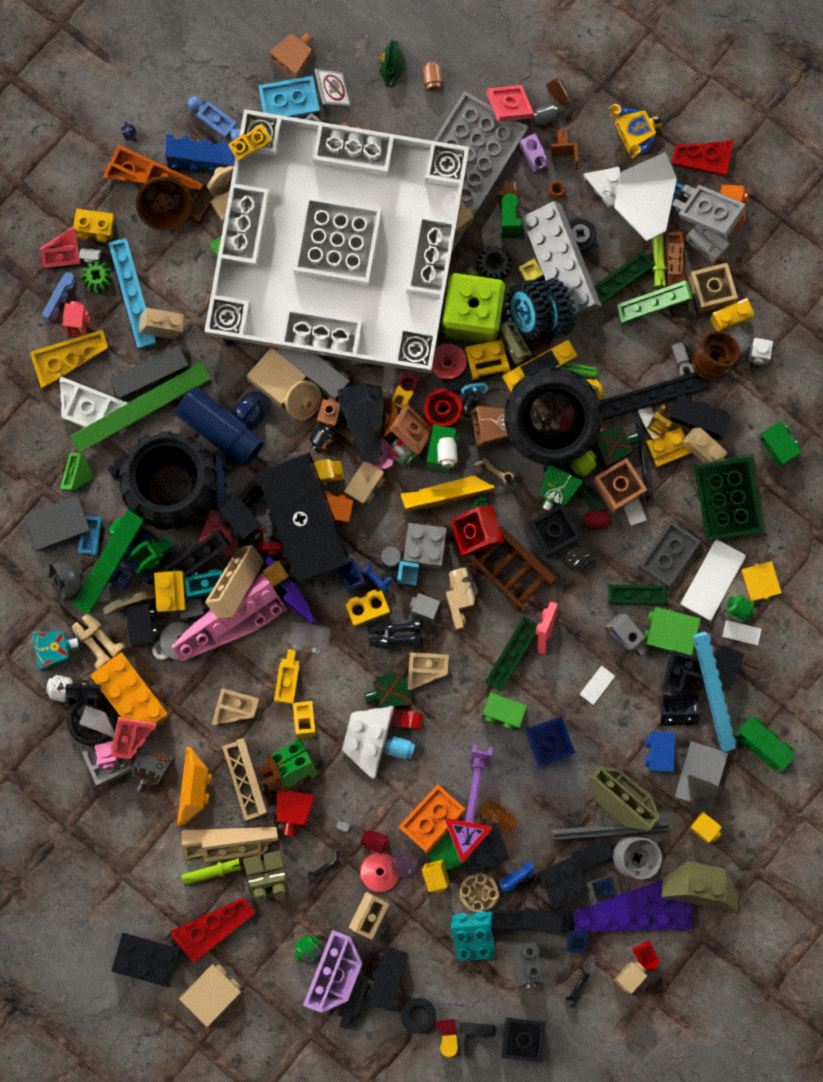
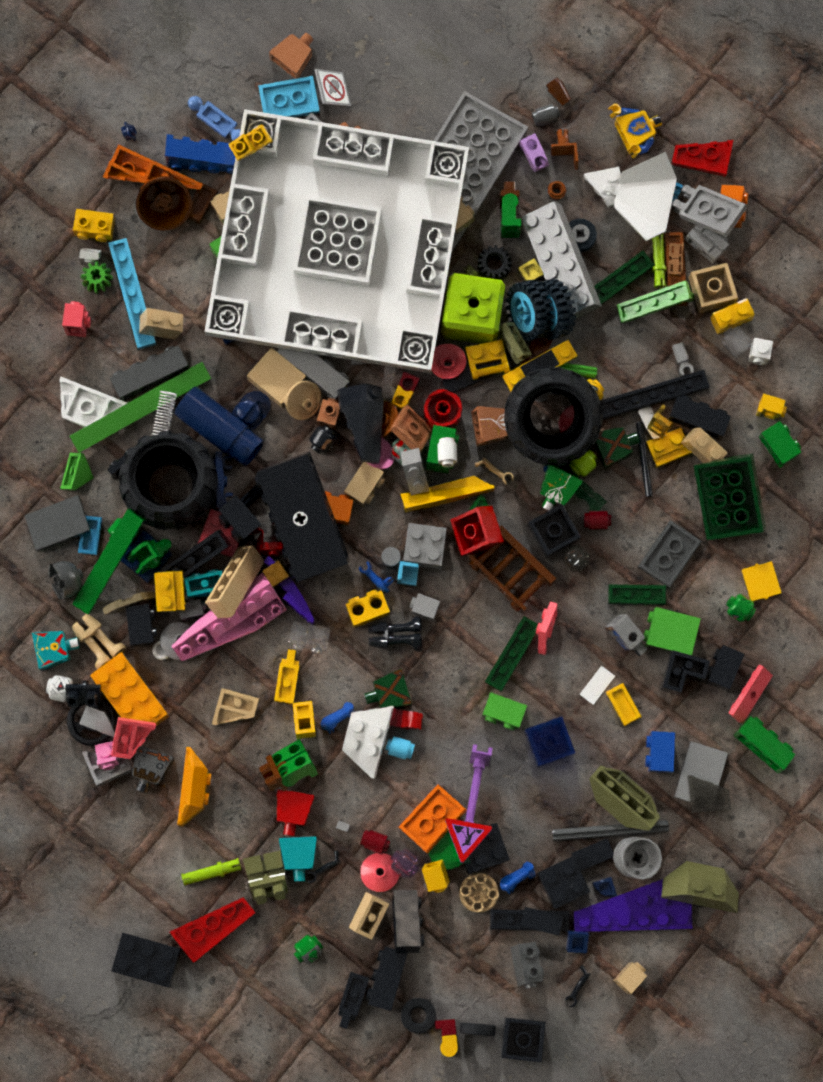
yellow wing [30,330,108,388] -> none
coral wing [40,227,81,268] -> none
medium blue hinge [42,272,76,323] -> none
dark blue plate [109,565,134,592] -> none
tan brick [179,964,241,1027] -> none
tan wedge [181,827,278,862] -> none
tan piece [207,166,234,197] -> none
tan fence [222,738,267,821] -> none
lavender wedge [303,930,362,1013] -> none
yellow brick [314,459,345,483] -> none
dark blue slope [337,558,366,593] -> none
dark green hat [378,40,406,87] -> none
tan wing [408,652,449,690] -> none
nougat brick [422,62,443,91] -> none
tan plate [446,568,478,632] -> none
teal bracket [451,911,496,961] -> none
medium azure piece [461,383,488,396] -> none
black arm [462,394,479,419] -> none
clear orange plate [480,801,518,831] -> none
coral plate [486,85,534,122] -> none
nougat brick [593,458,647,514] -> none
white sticker [624,498,647,525] -> none
red plate [631,940,660,971] -> none
black bracket [659,694,700,727] -> none
white sticker [681,539,746,621] -> none
yellow brick [689,812,722,844] -> none
reddish brown wheel [691,331,740,381] -> none
medium azure piece [693,632,736,752] -> none
white sticker [722,620,761,645] -> none
none -> white piece [152,391,177,435]
none -> teal torso [279,836,317,882]
none -> blue piece [320,702,355,734]
none -> black brick [392,890,424,954]
none -> light grey piece [400,448,429,495]
none -> yellow tile [606,683,642,727]
none -> coral tile [729,665,773,724]
none -> yellow brick [756,394,787,419]

